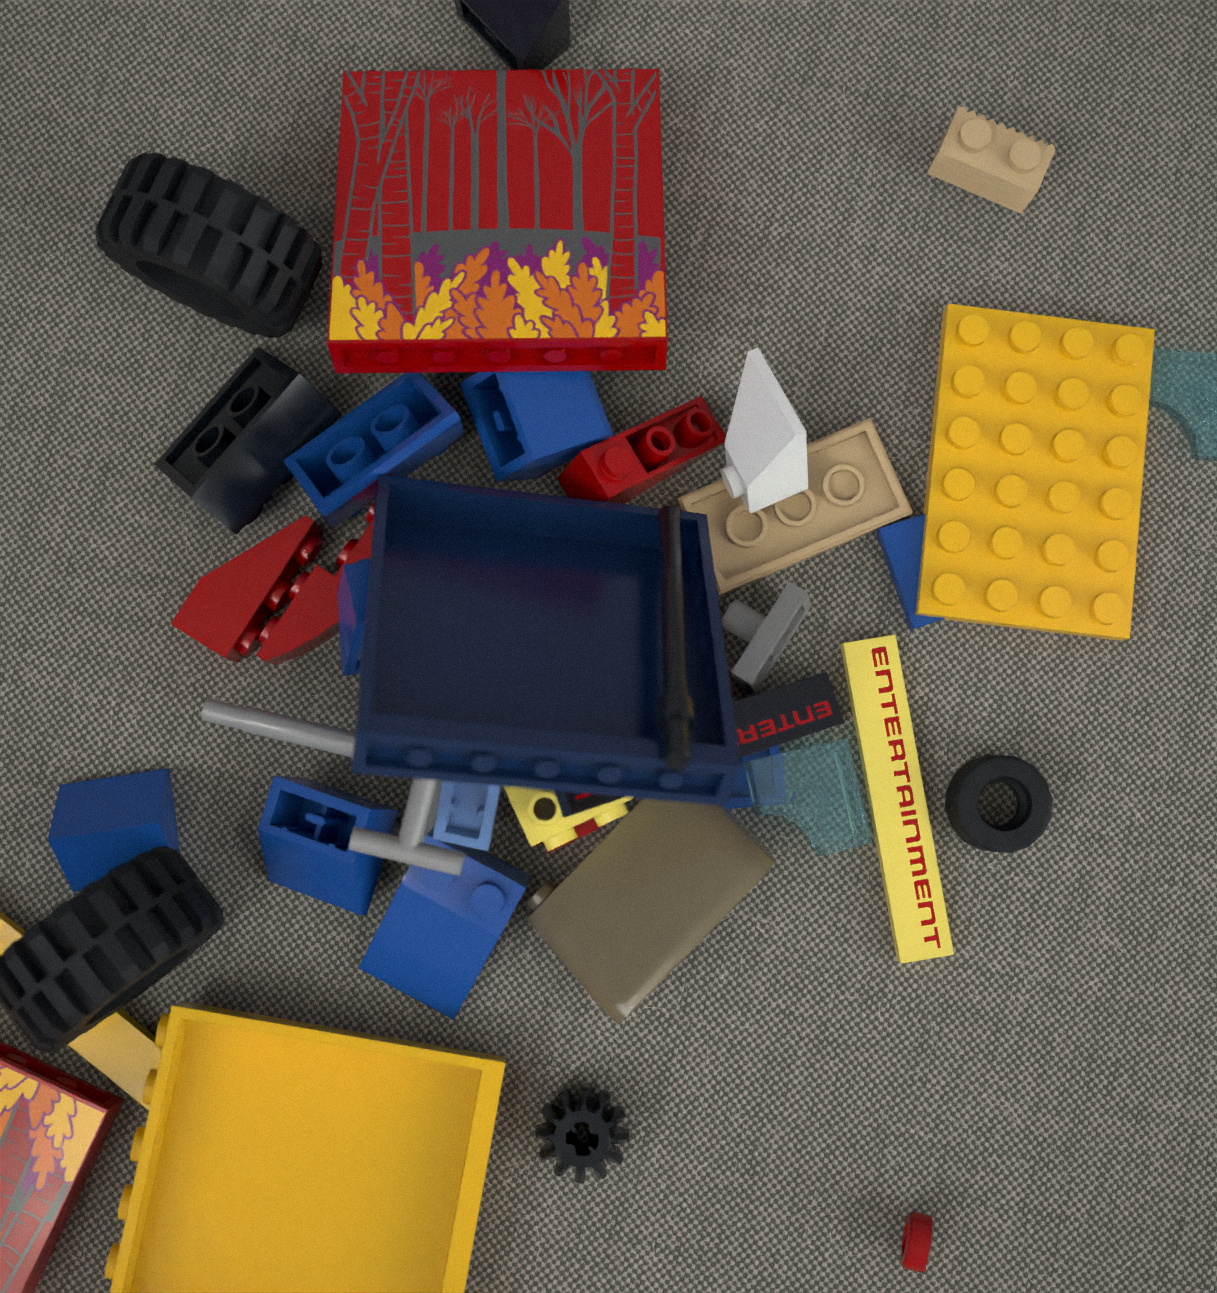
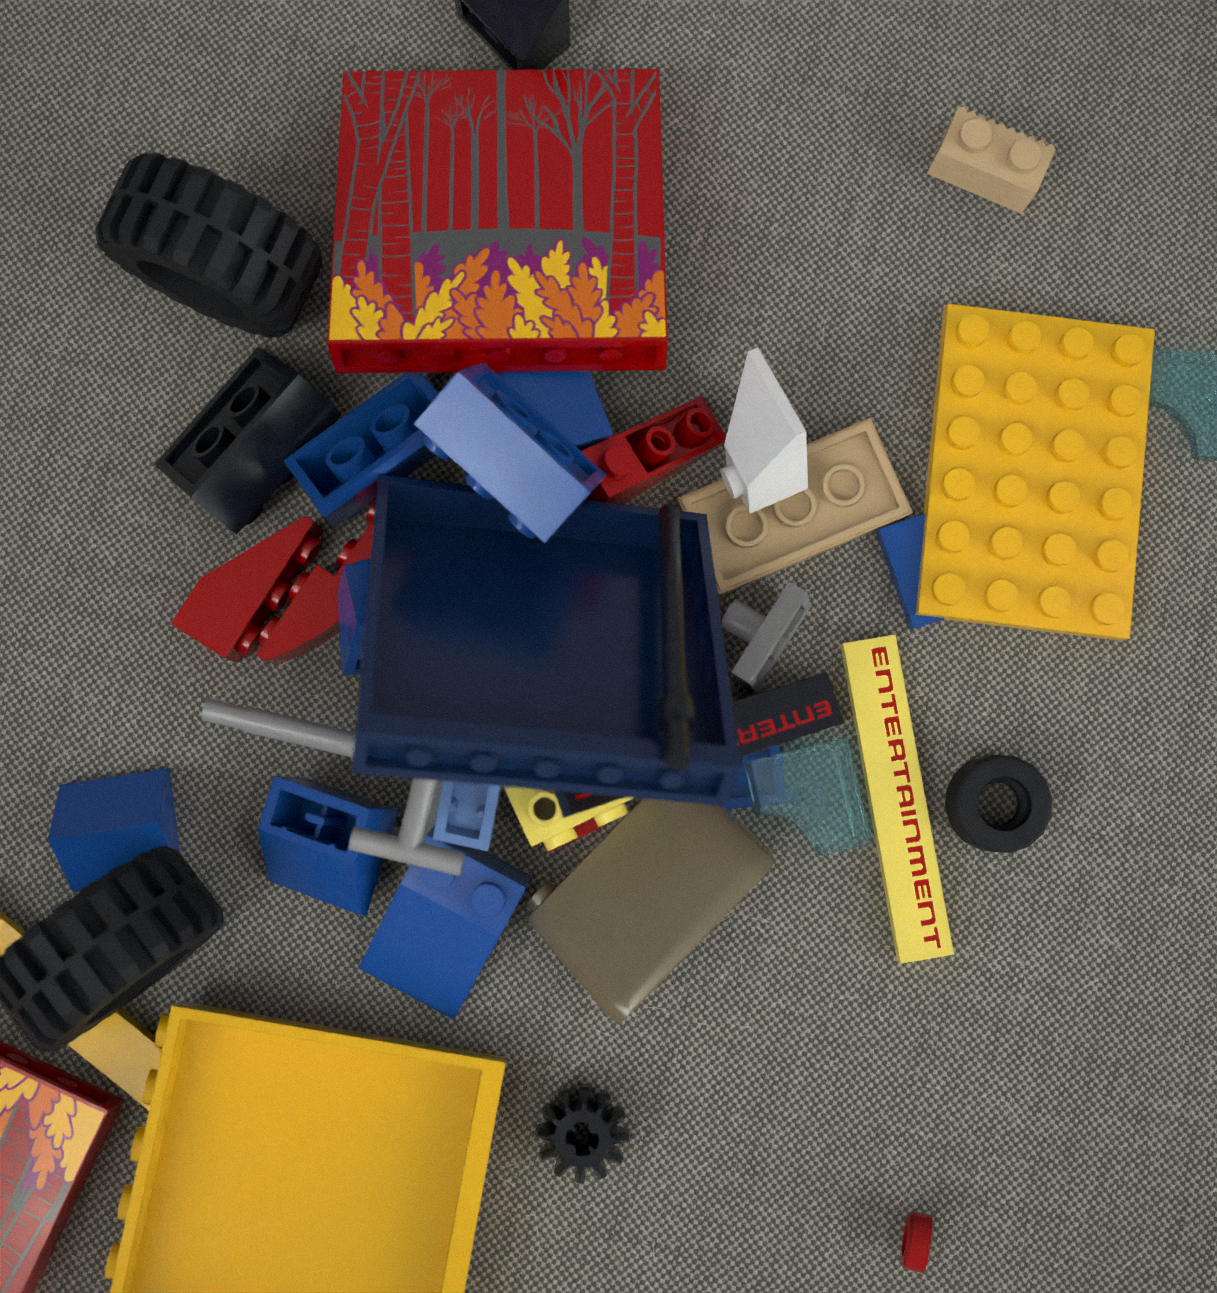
none -> slope [414,363,607,543]

